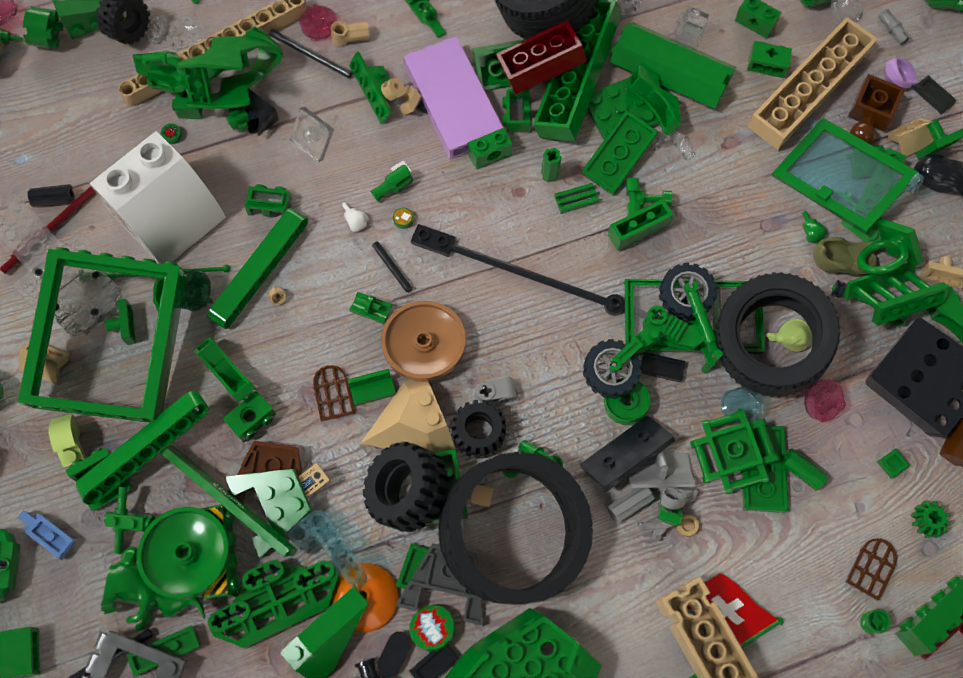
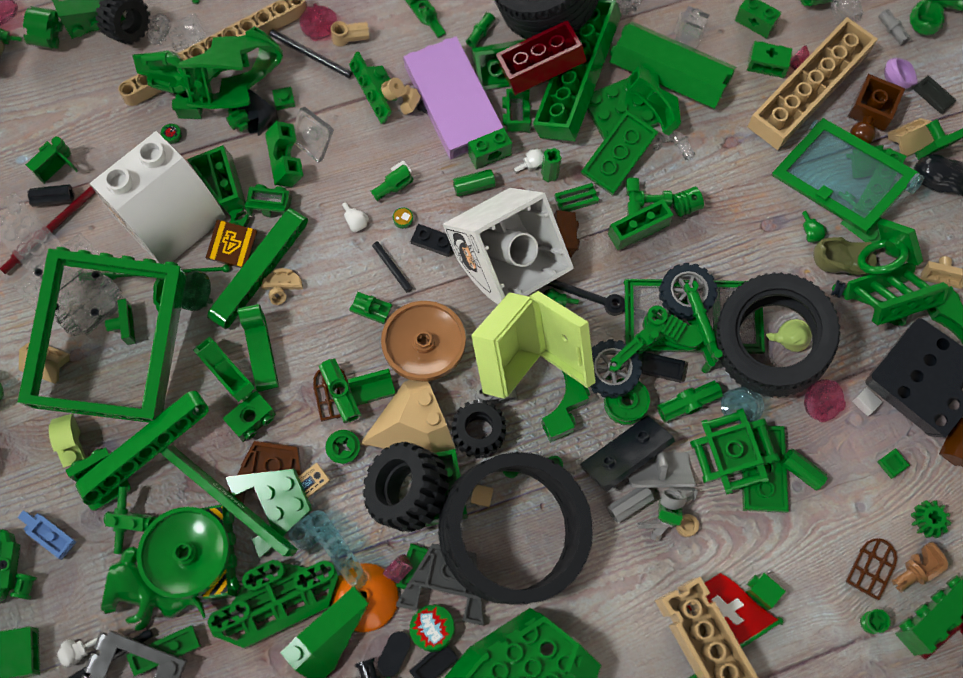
green axle [518,440,557,464] -> none
none -> green bush [10,573,37,600]
none -> green piece [25,136,78,184]
none -> white piece [57,638,98,667]
none -> green wedge [186,145,246,212]
none -> reddish brown tile [206,220,257,268]
none -> green bar [228,209,250,227]
none -> green beam [238,304,279,392]
none -> tan tile [261,268,303,290]
none -> green arch [265,121,304,188]
none -> green plate [272,87,296,110]
none -> green piece [318,358,361,423]
none -> green gear [325,430,361,465]
none -> clear pink slope [383,554,413,583]
none -> white brick [442,188,574,304]
none -> green axle [453,169,495,197]
none -> green pin [466,12,496,48]
none -> yellowish green container [471,291,596,399]
none -> white piece [514,149,544,173]
none -> green arch [541,371,590,442]
none -> green piece [543,288,579,307]
none -> reddish brown brick [554,210,580,258]
none -> green piece [657,380,723,423]
none -> green piece [672,186,704,217]
none -> green brick [745,573,786,611]
none -> clear pink slope [790,45,810,70]
none -> white slope [852,387,882,416]
none -> medium nougat piece [892,542,948,593]
none -> green hair [909,0,945,36]

